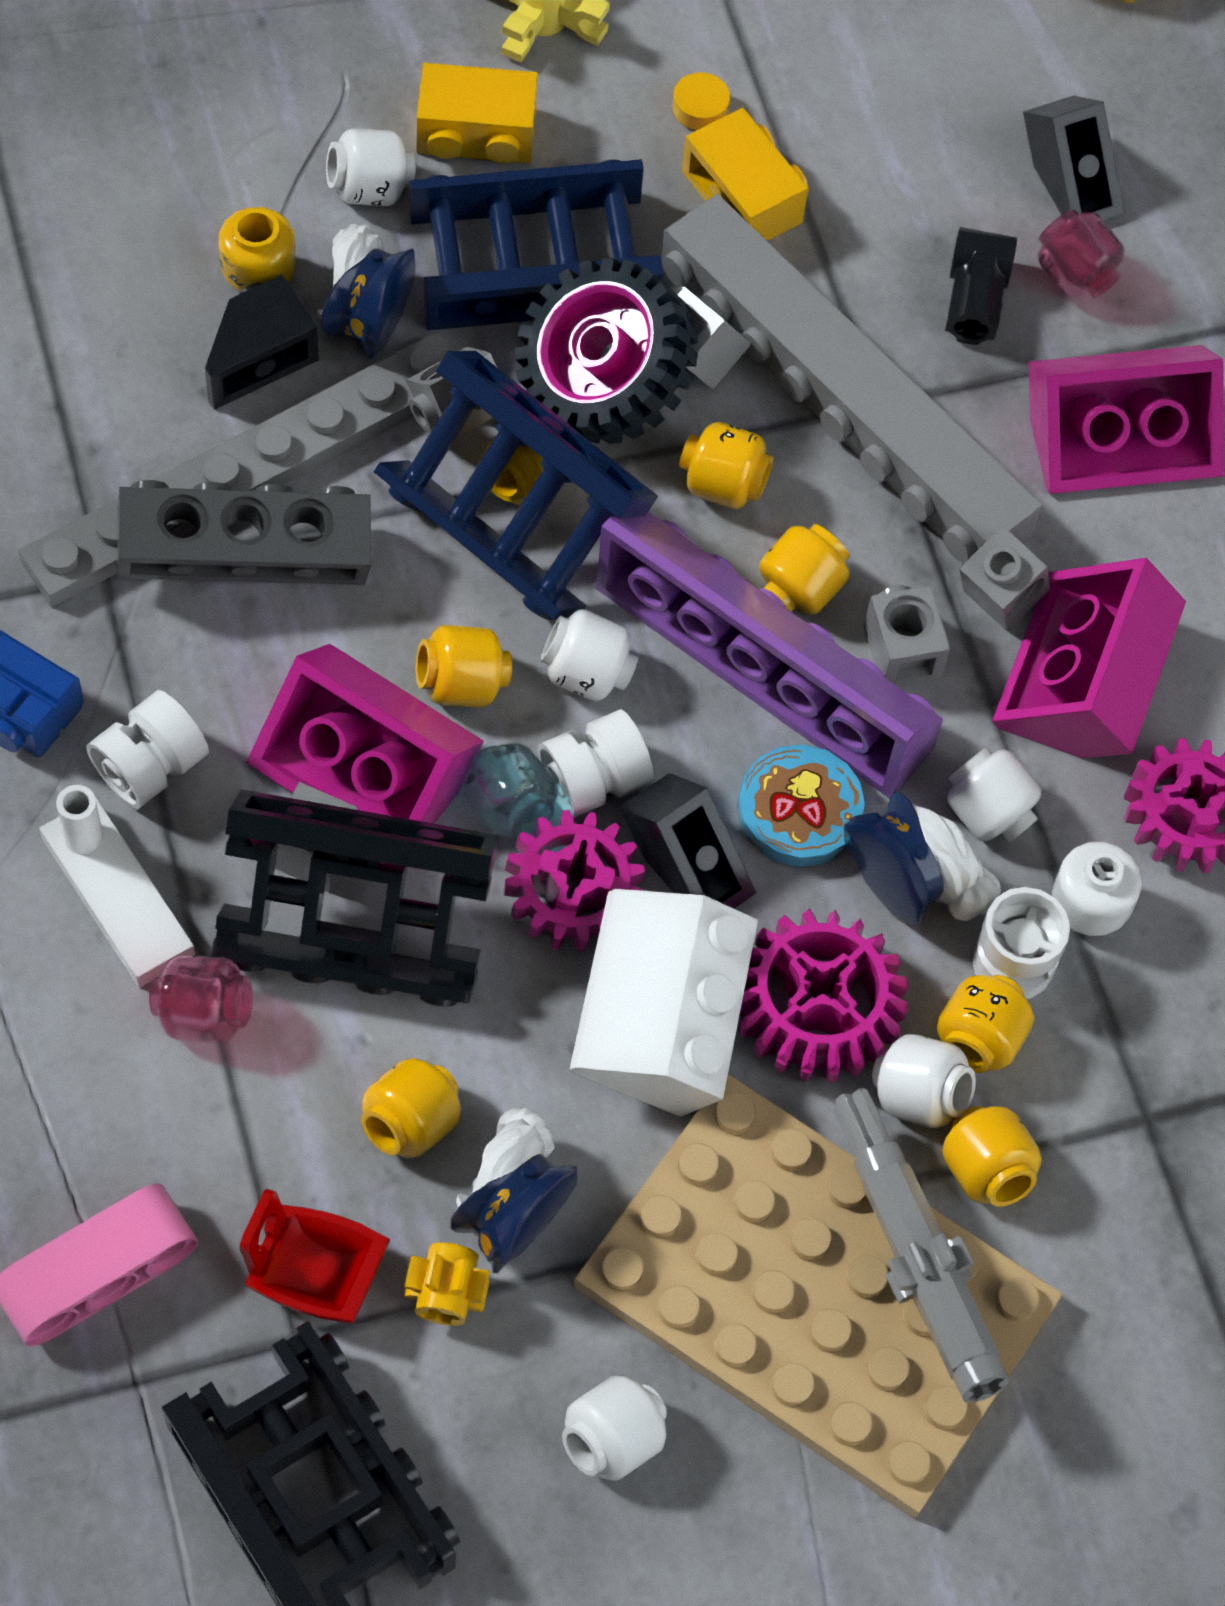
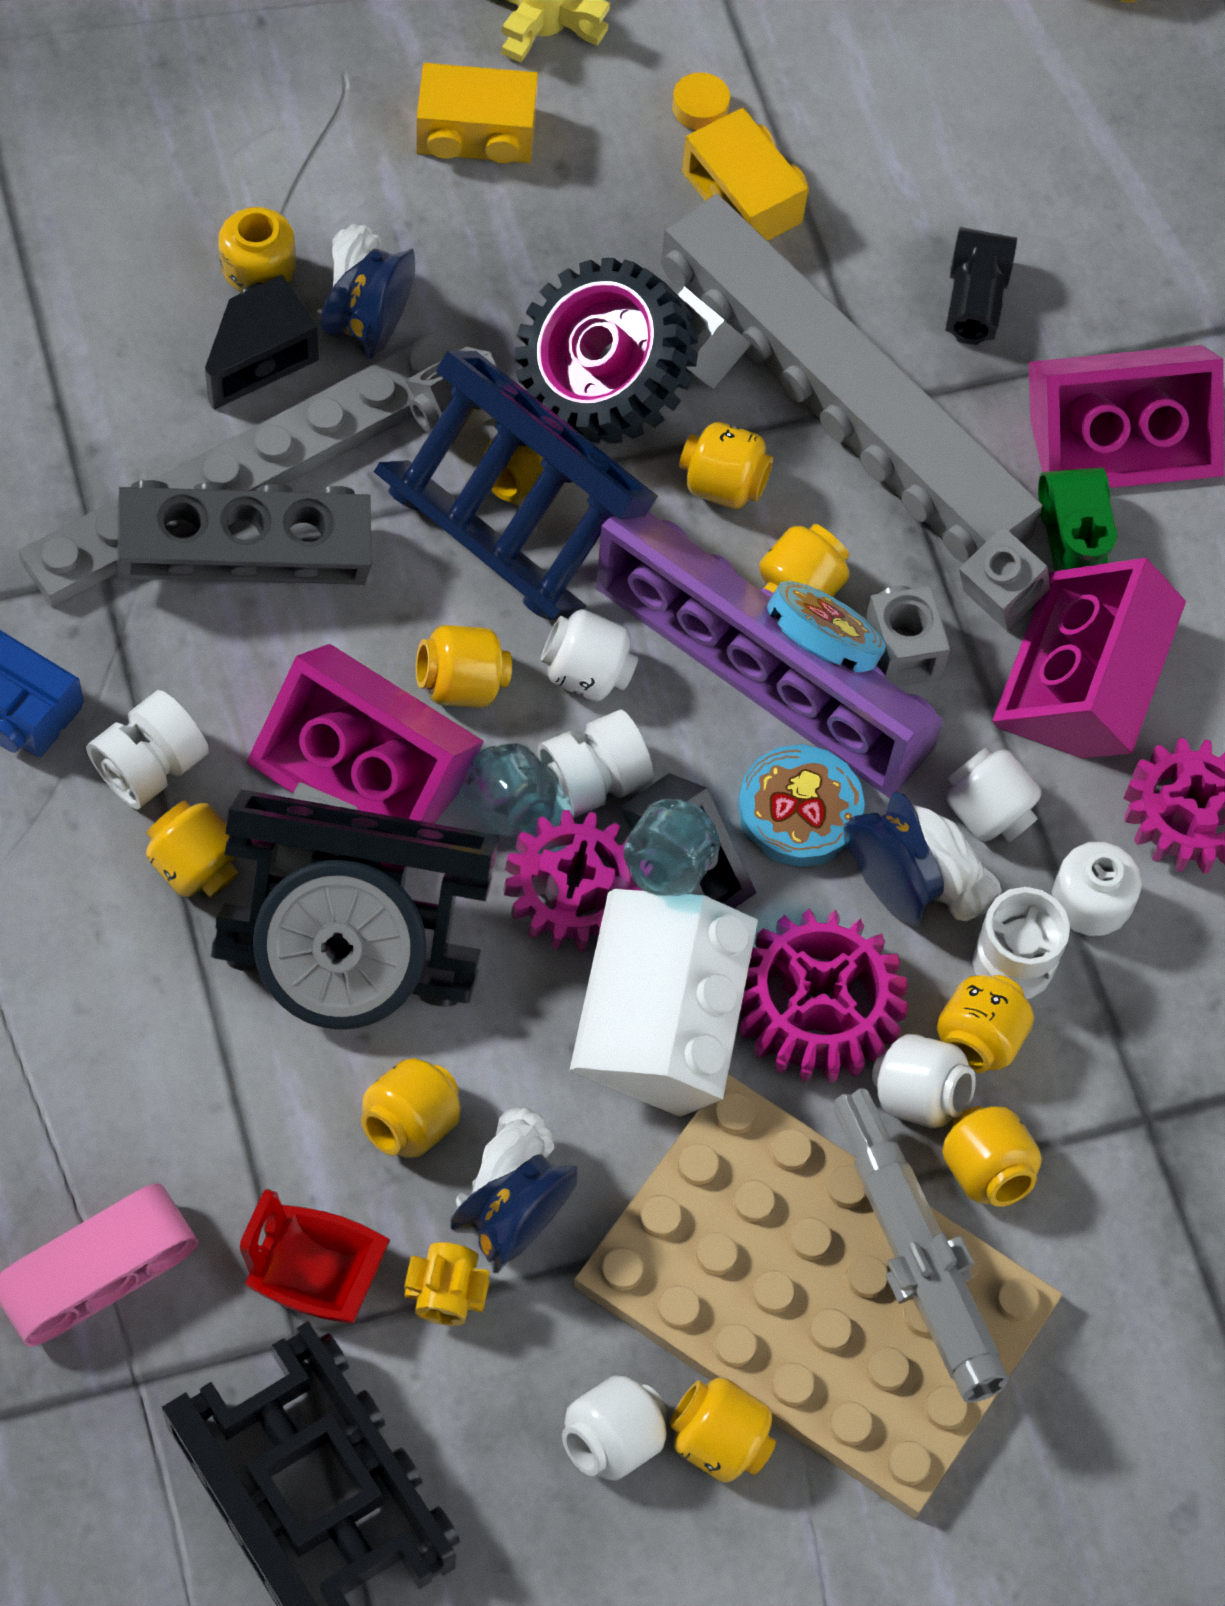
white piece [39,785,195,988] -> none
clear pink head [149,955,253,1044] -> none
white head [326,128,416,207] -> none
dark blue fence [410,159,663,331] -> none
black slope [1023,95,1125,230] -> none
clear pink head [1038,209,1125,298] -> none
none -> yellow head [146,800,239,898]
none -> light grey wheel [253,859,426,1030]
none -> clear light blue head [623,799,720,896]
none -> yellow head [669,1378,776,1483]
none -> medium azure tile [767,581,886,672]
none -> green piece [1038,467,1117,571]

